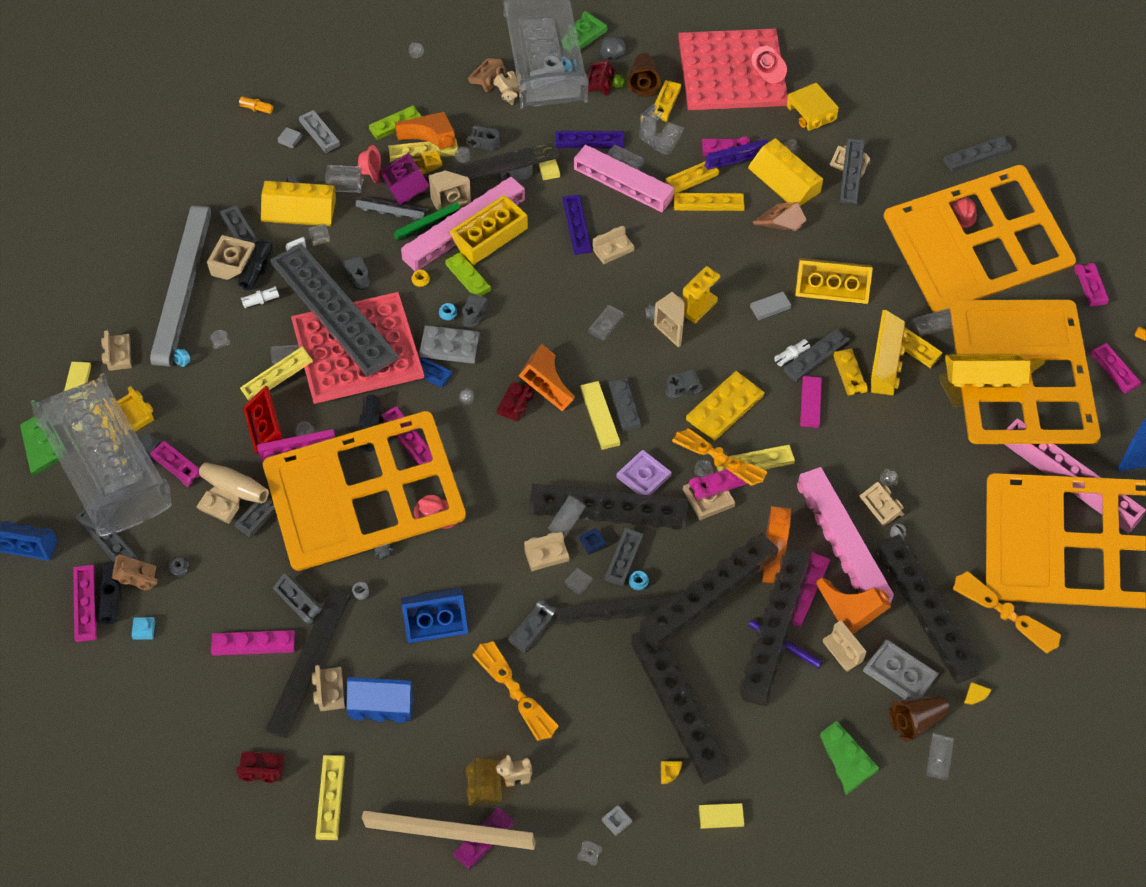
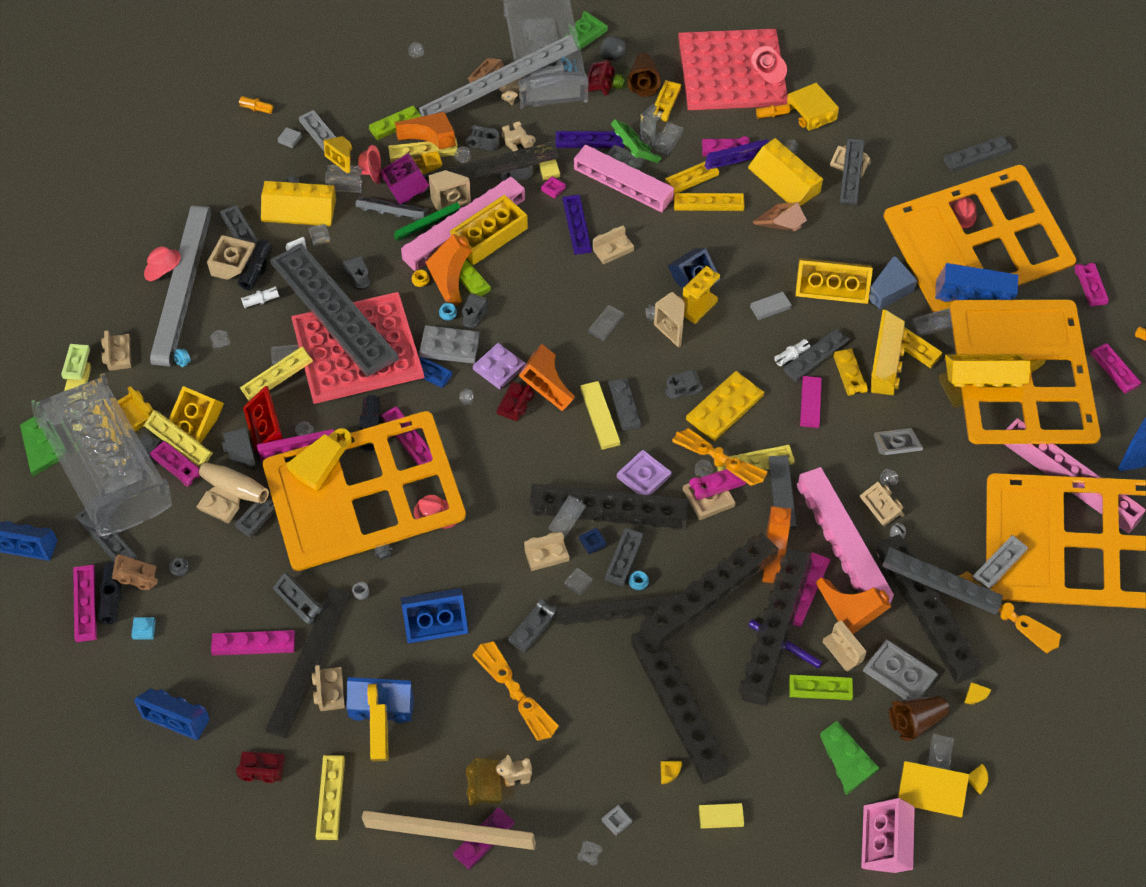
none -> yellowish green plate [61,344,90,380]
none -> blue slope [134,688,210,741]
none -> light yellow tile [143,410,213,468]
none -> coral piece [144,246,181,281]
none -> yellow slope [169,386,224,443]
none -> dark grey slope [222,428,257,470]
none -> yellow piece [286,428,352,491]
none -> yellow slope [324,136,352,173]
none -> yellow piece [367,684,389,762]
none -> light grey plate [419,34,578,116]
none -> orange arch [425,234,472,306]
none -> lavender plate [473,343,525,390]
none -> tan animal [501,121,536,153]
none -> dark pink tile [541,176,565,199]
none -> bright green wing [611,119,662,164]
none -> dark blue slope [668,248,720,289]
none -> light orange axle [756,104,790,119]
none -> dark grey tile [768,455,797,529]
none -> lime plate [789,675,853,700]
none -> bright pink slope [861,798,915,873]
none -> sand blue slope [869,256,917,310]
none -> light grey slope [874,428,923,455]
none -> dark grey plate [882,547,1003,615]
none -> yellow tile [898,761,969,817]
none -> blue brick [935,263,1018,302]
none -> yellow tile [968,764,988,795]
none -> light grey plate [972,535,1028,589]

